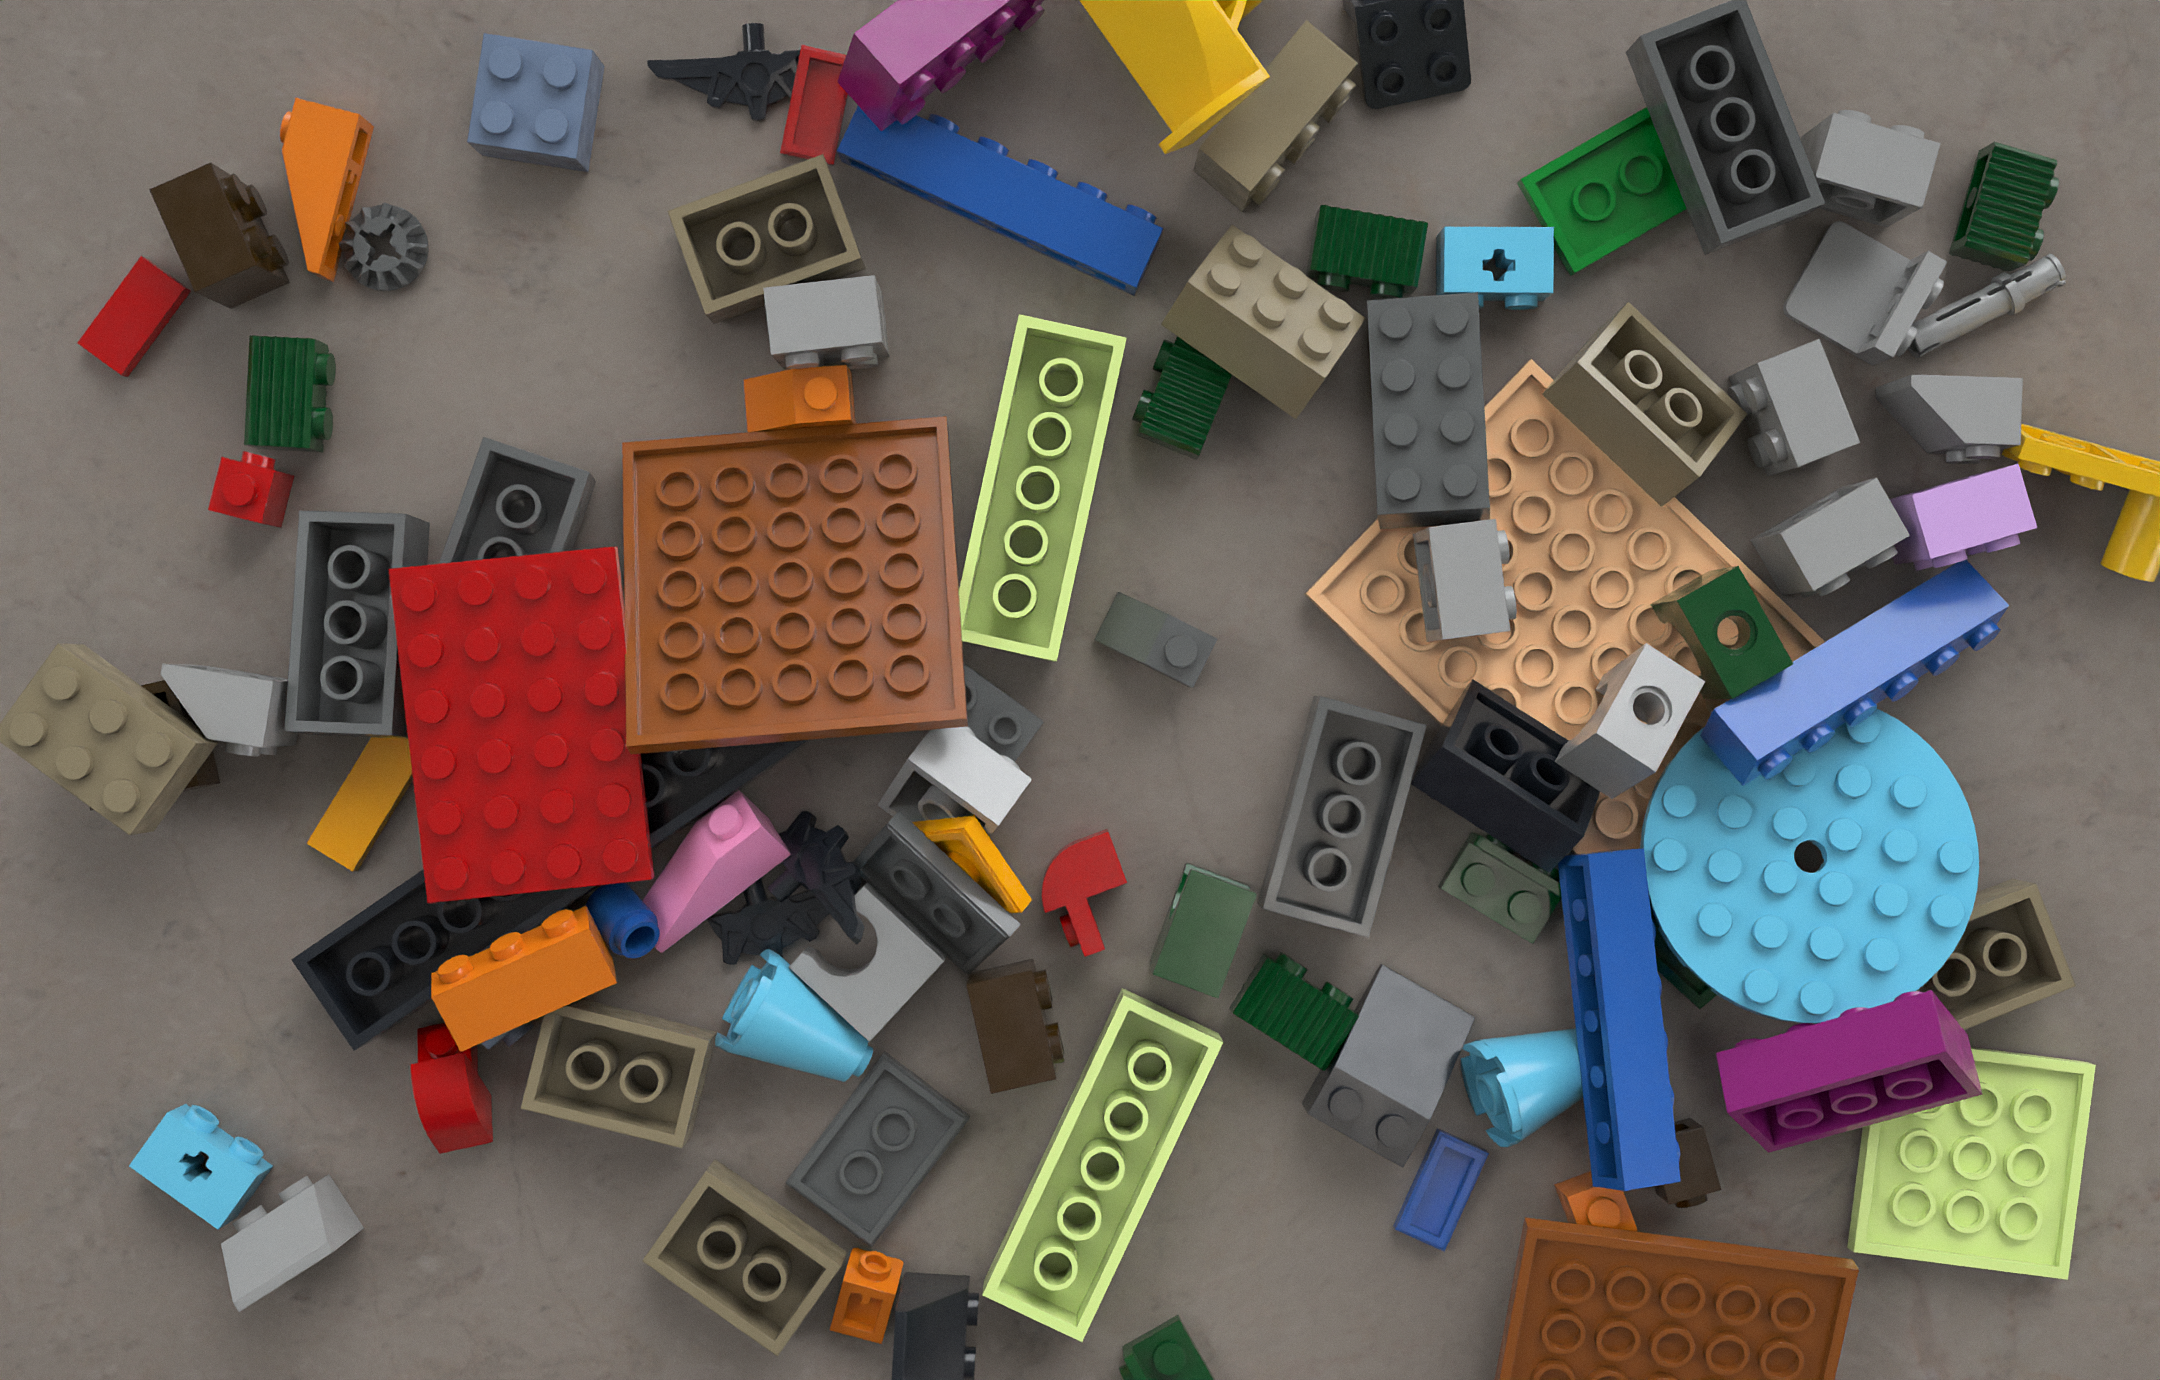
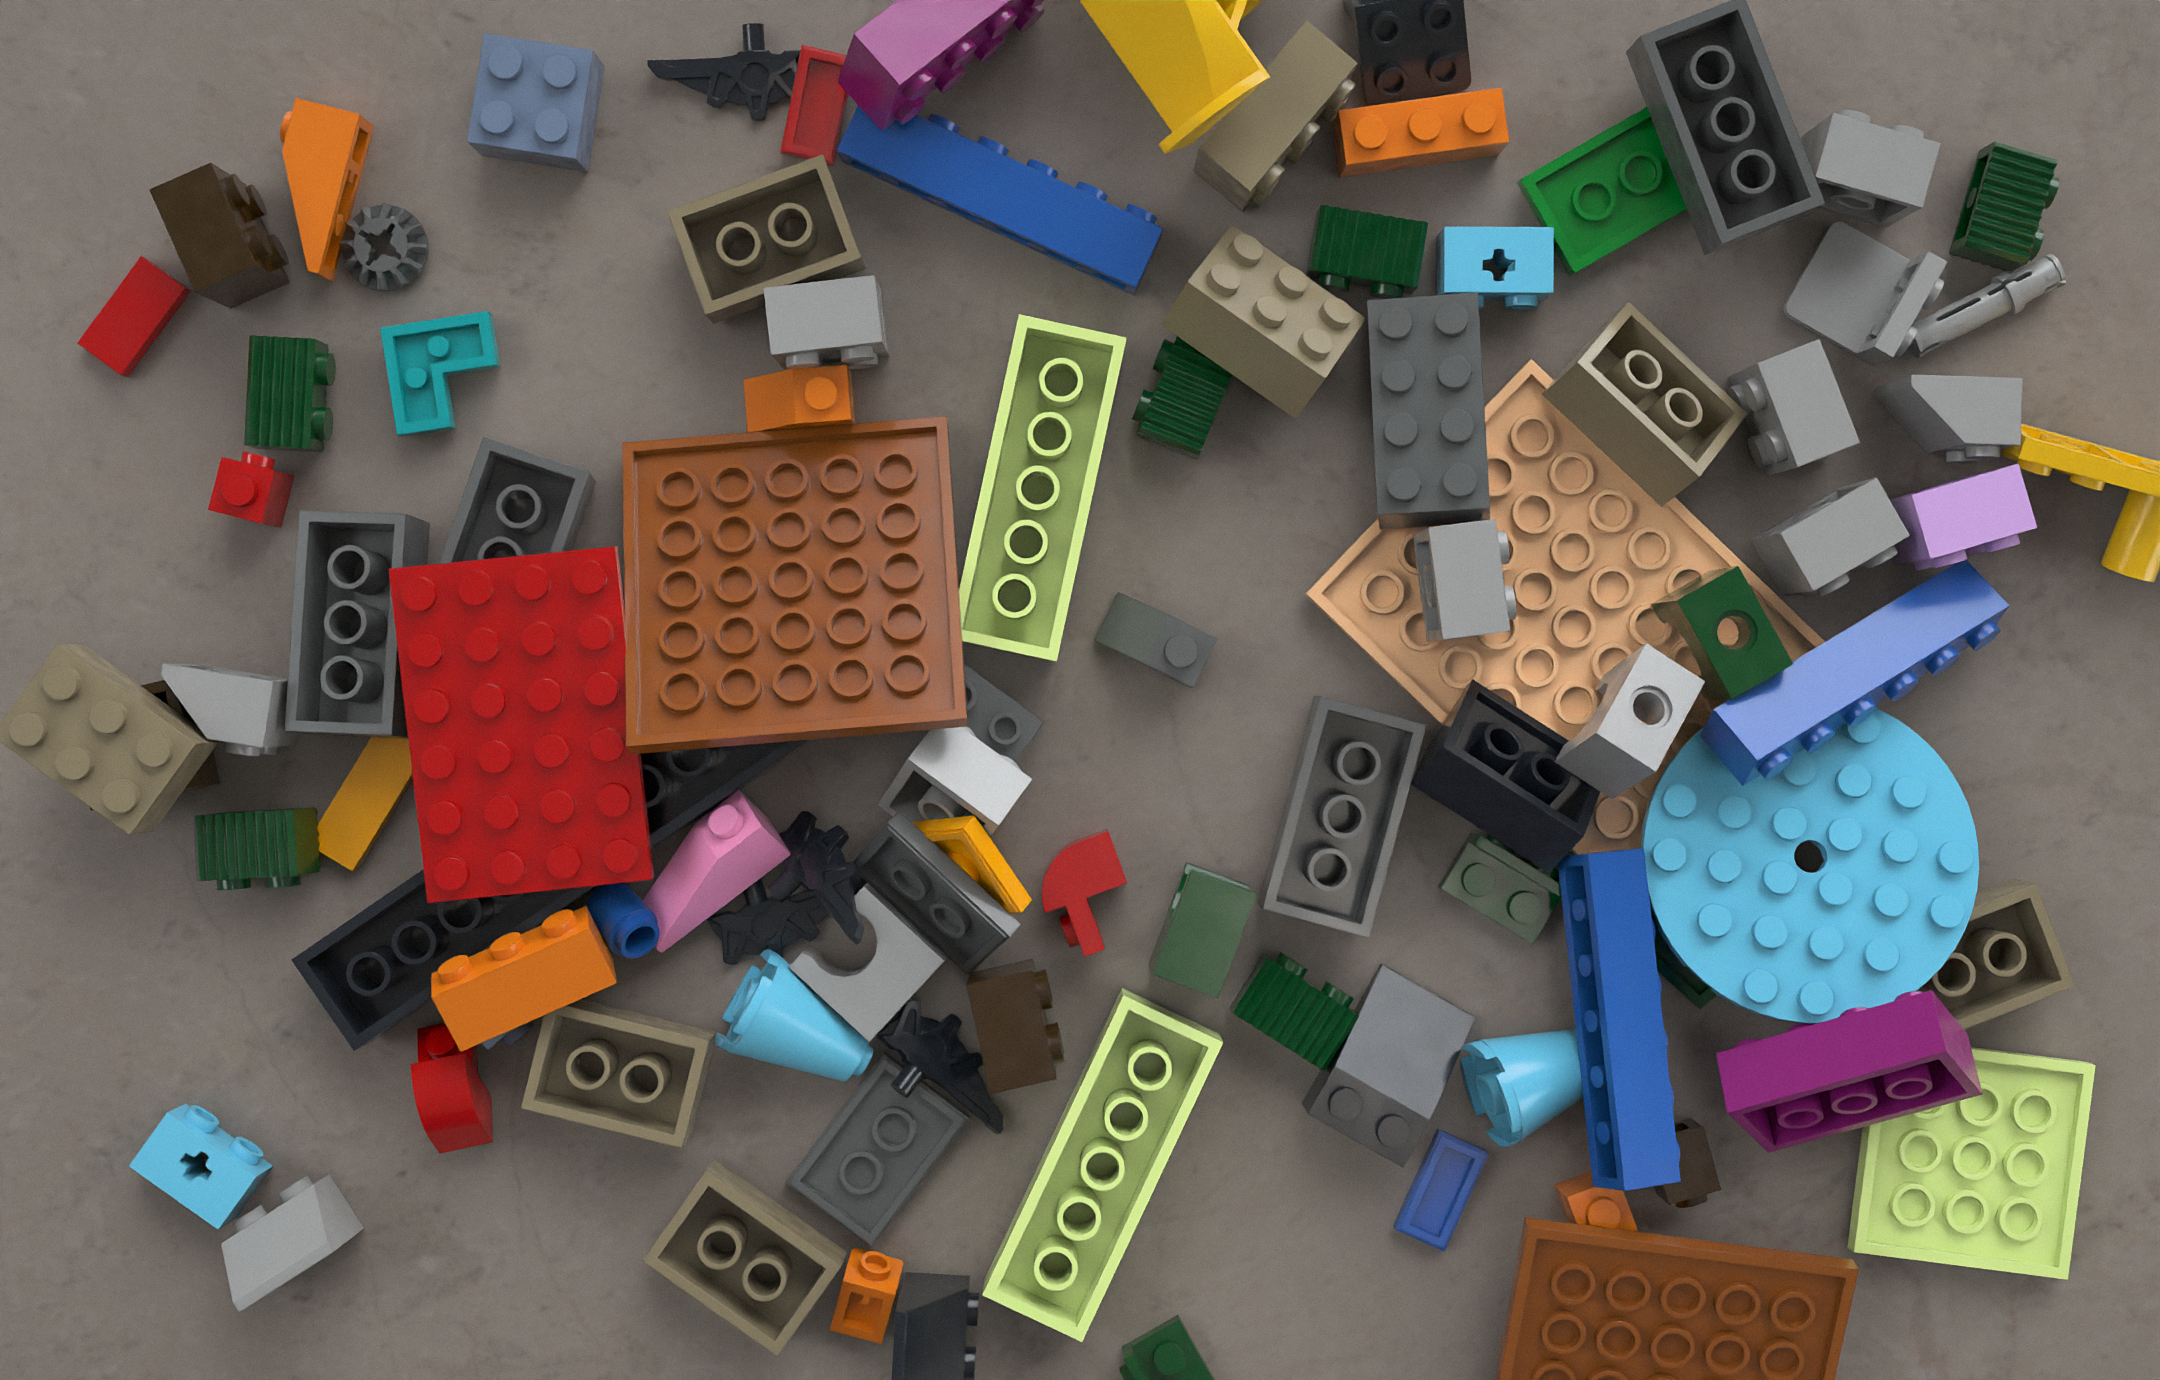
none -> dark green brick [193,807,321,890]
none -> teal plate [380,311,501,437]
none -> black piece [876,1000,1003,1134]
none -> orange brick [1332,87,1509,178]

